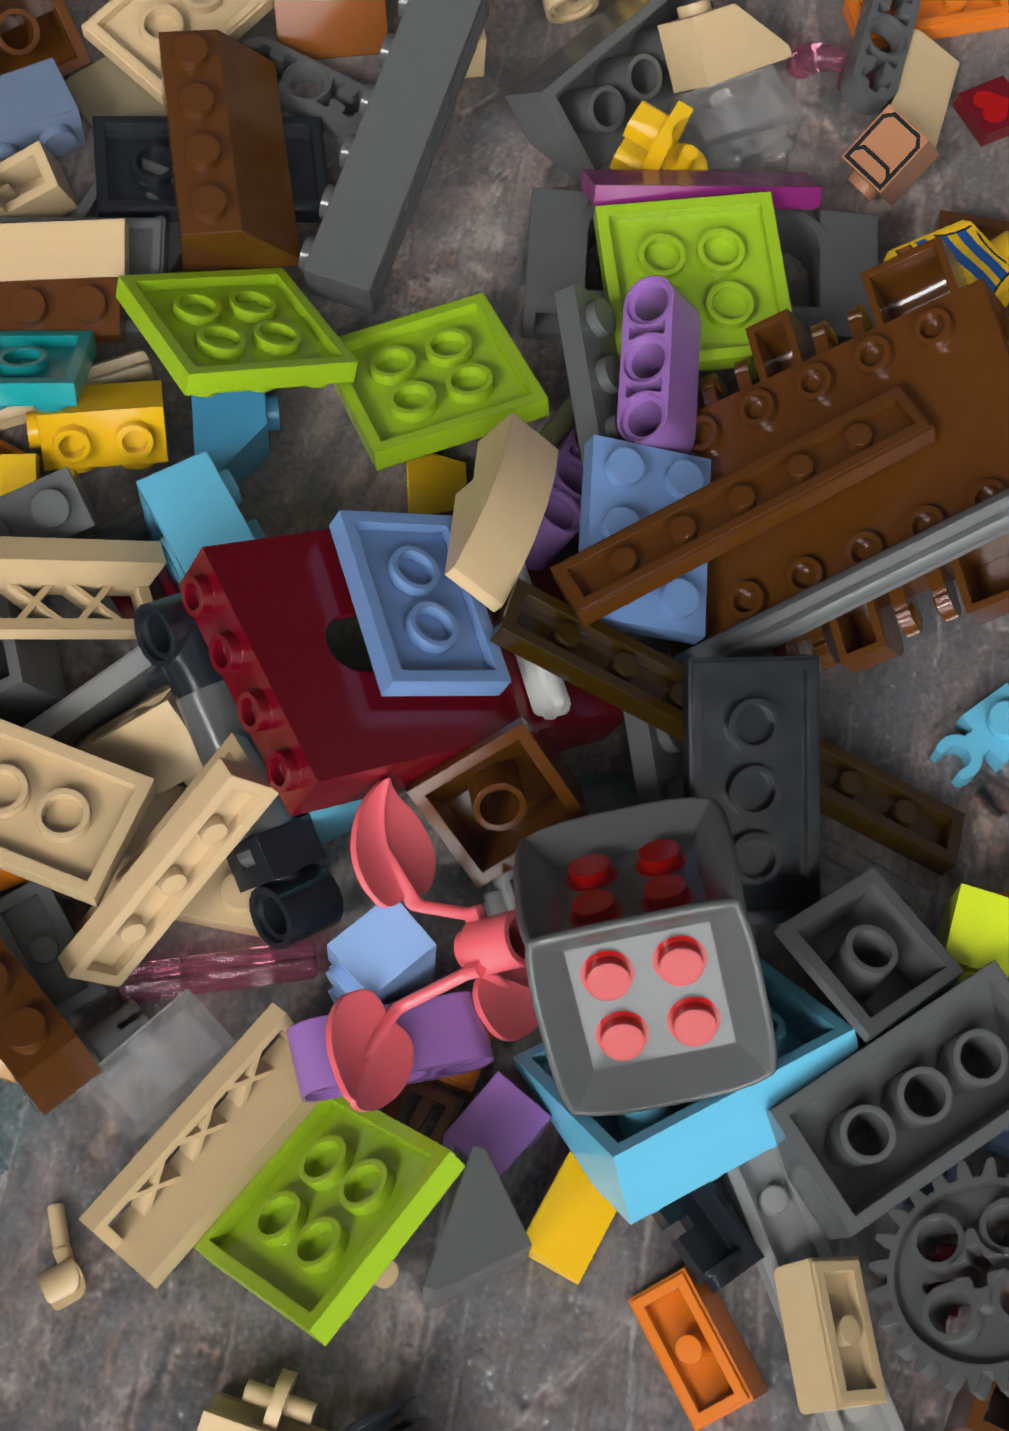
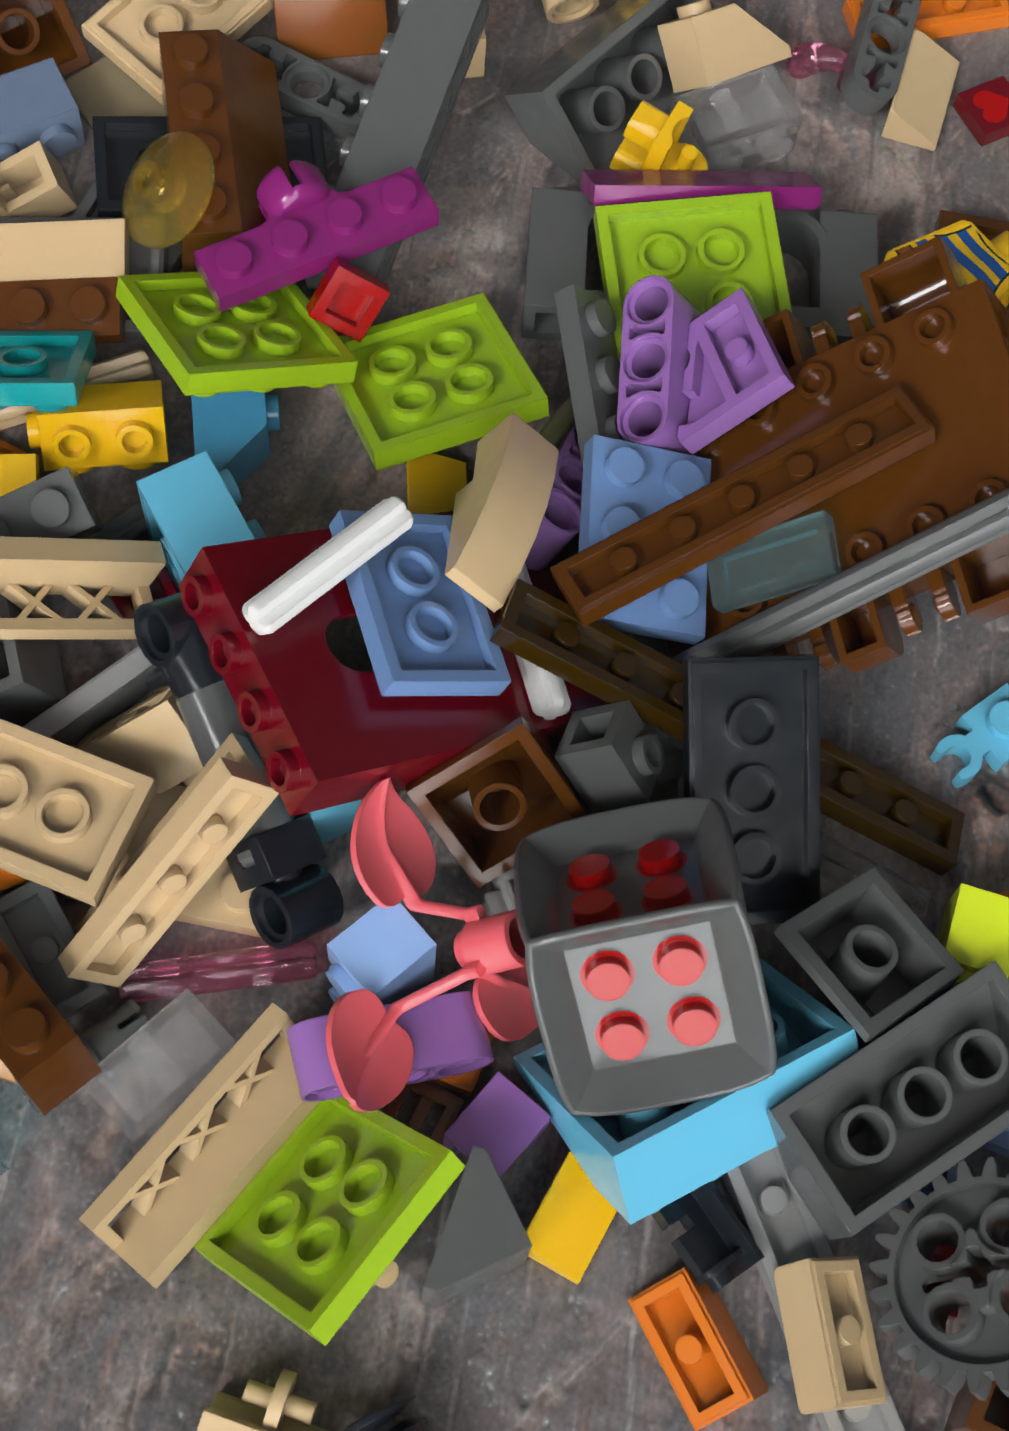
tan hand [37,1203,87,1311] -> none
nougat brick [841,104,940,206] -> none
none -> clear yellow dish [122,131,215,249]
none -> magenta plate [194,160,439,312]
none -> white axle [242,496,414,636]
none -> red plate [306,257,391,342]
none -> dark grey brick [554,700,665,814]
none -> medium lavender wing [677,287,795,455]
none -> clear light blue tile [707,510,842,614]

